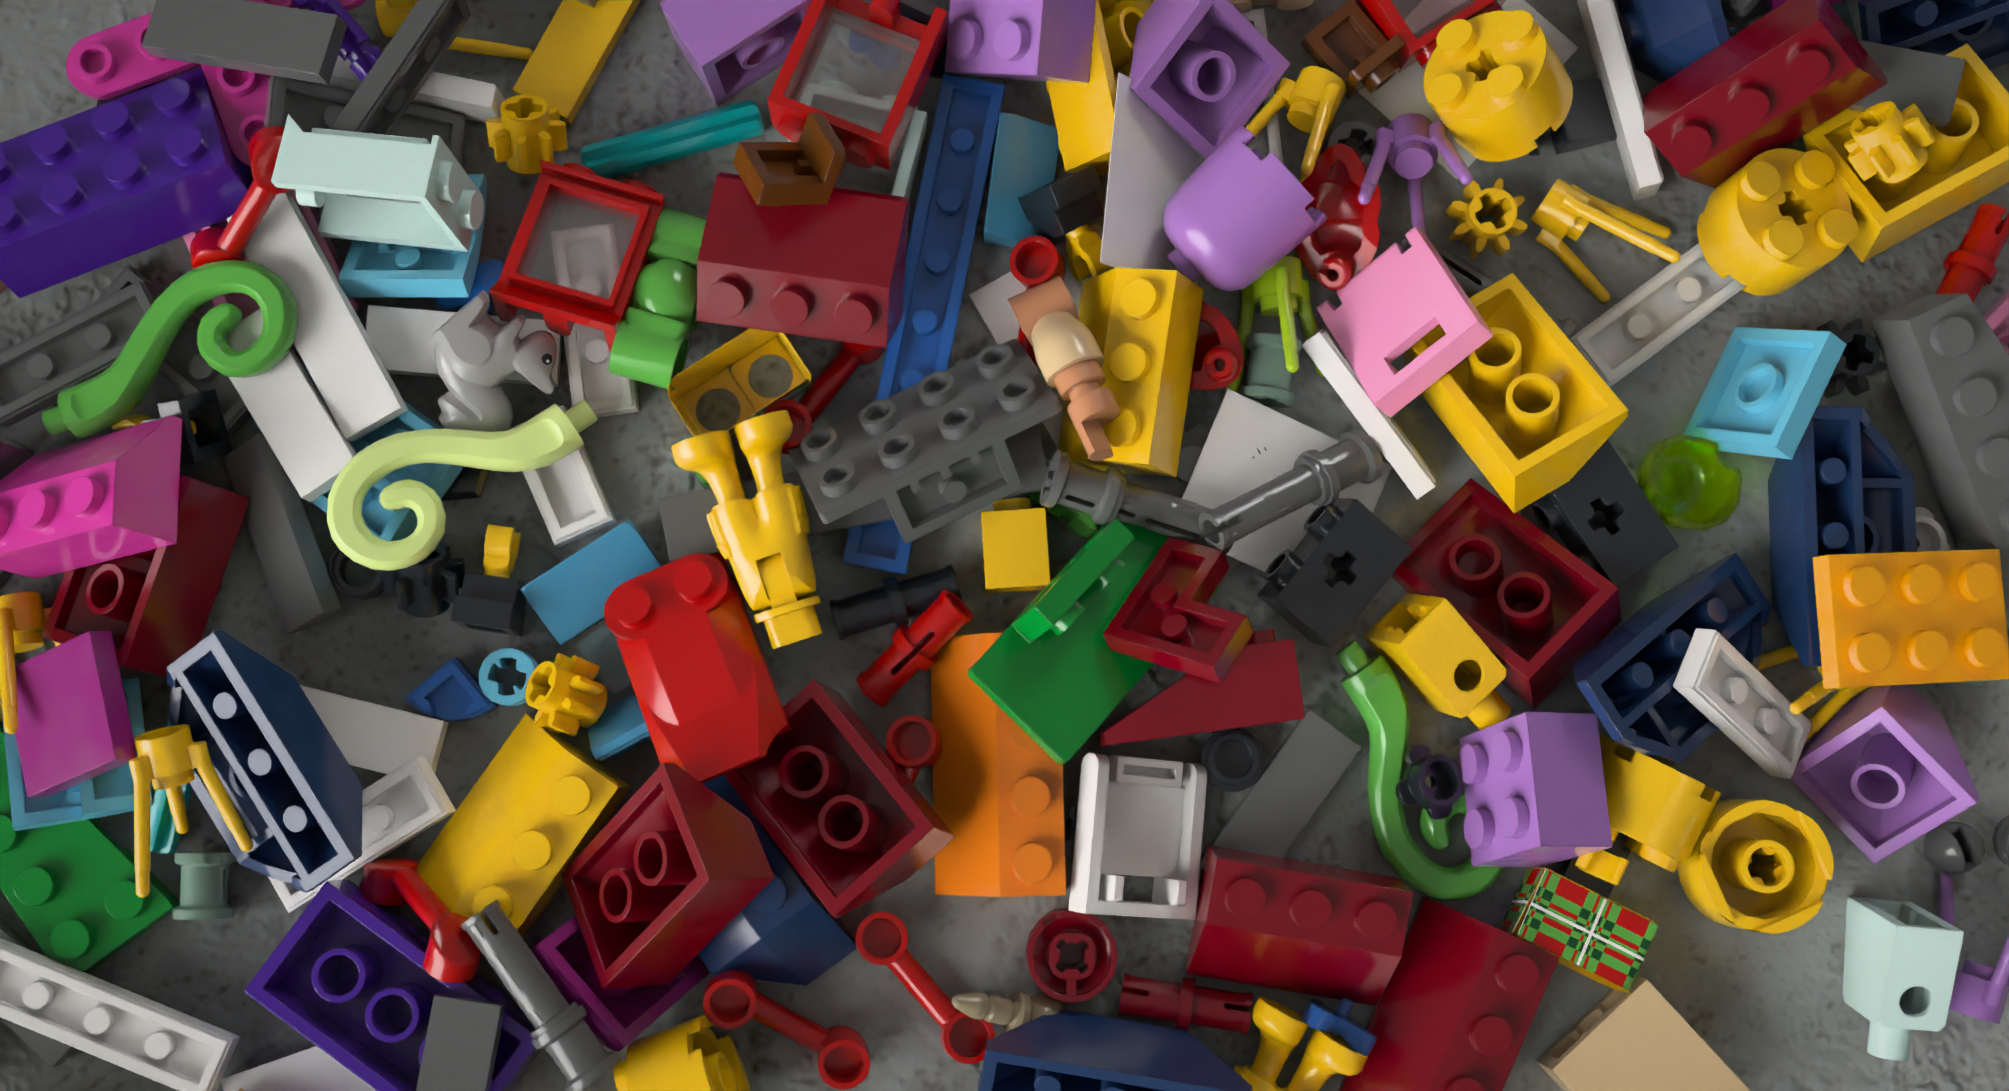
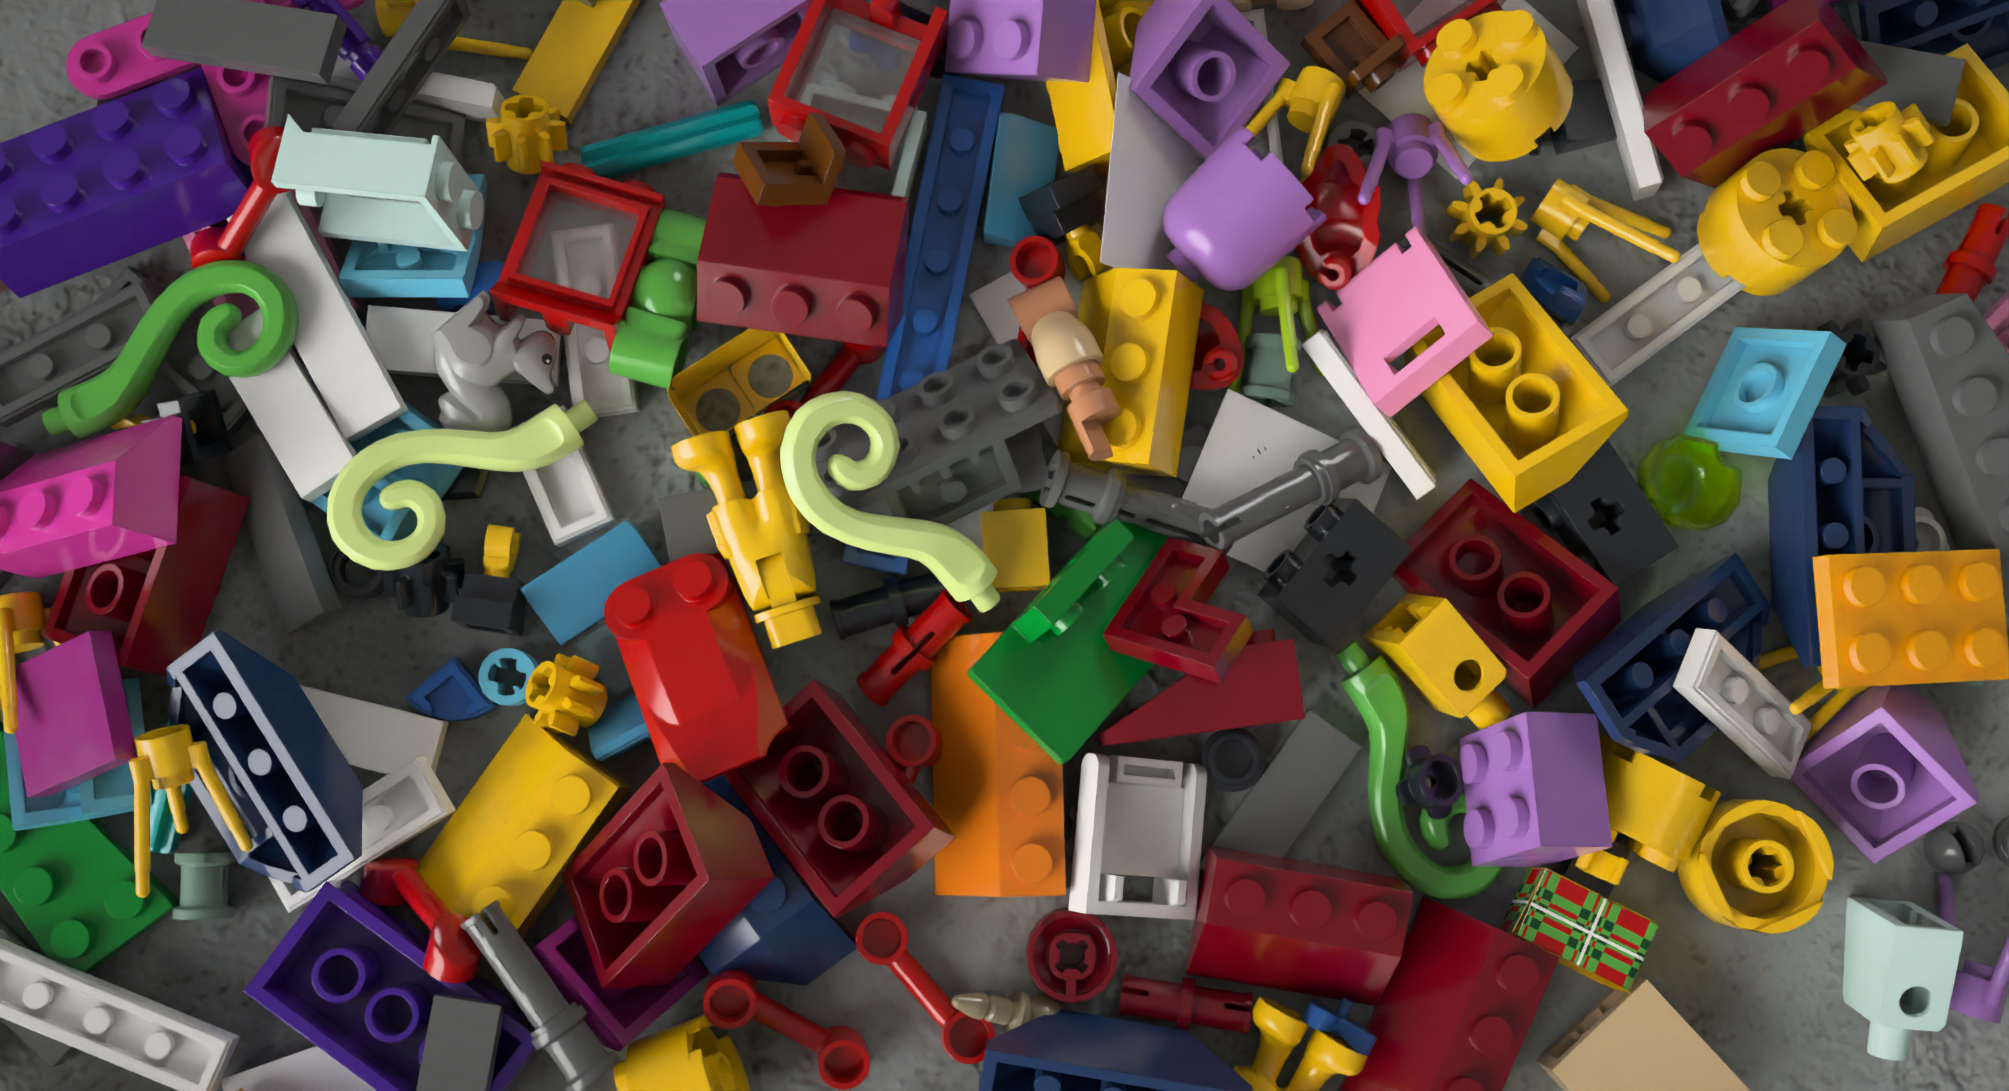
none -> yellowish green plant [780,391,1001,612]
none -> blue tile [1522,257,1588,324]

